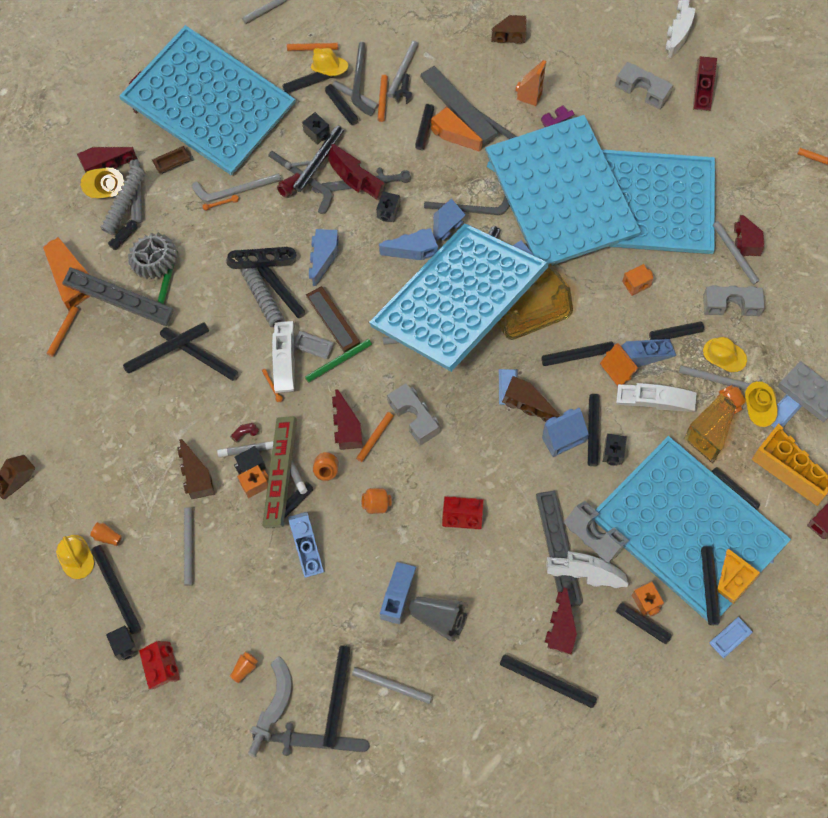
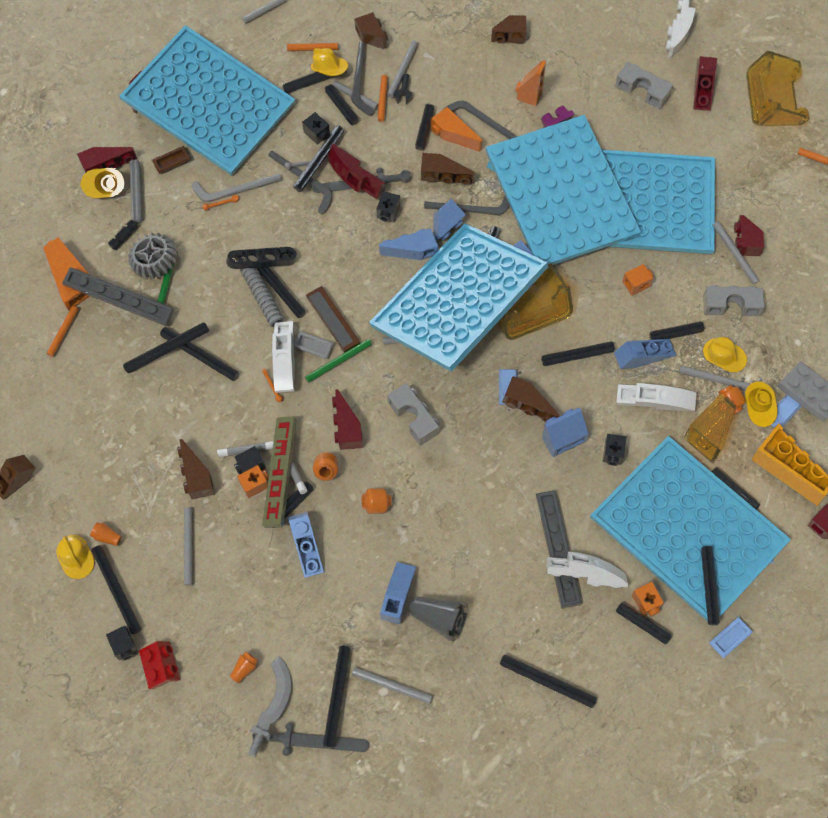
light grey piece [100,166,146,235] -> none
dark red arm [230,423,259,443] -> none
dark red cone [277,173,301,197] -> none
medium blue slope [309,229,339,286] -> none
orange bar [356,412,394,462] -> none
dark grey tile [420,66,497,145] -> none
red bracket [442,496,483,530] -> none
dark red slope [544,588,577,655] -> none
light grey arch [564,501,629,563] -> none
black axle [587,394,600,467] -> none
orange piece [600,343,638,386] -> none
light orange wing [717,549,760,604] -> none
none -> reddish brown slope [354,12,388,49]
none -> reddish brown slope [421,153,475,184]
none -> clear yellow windscreen [746,50,810,126]

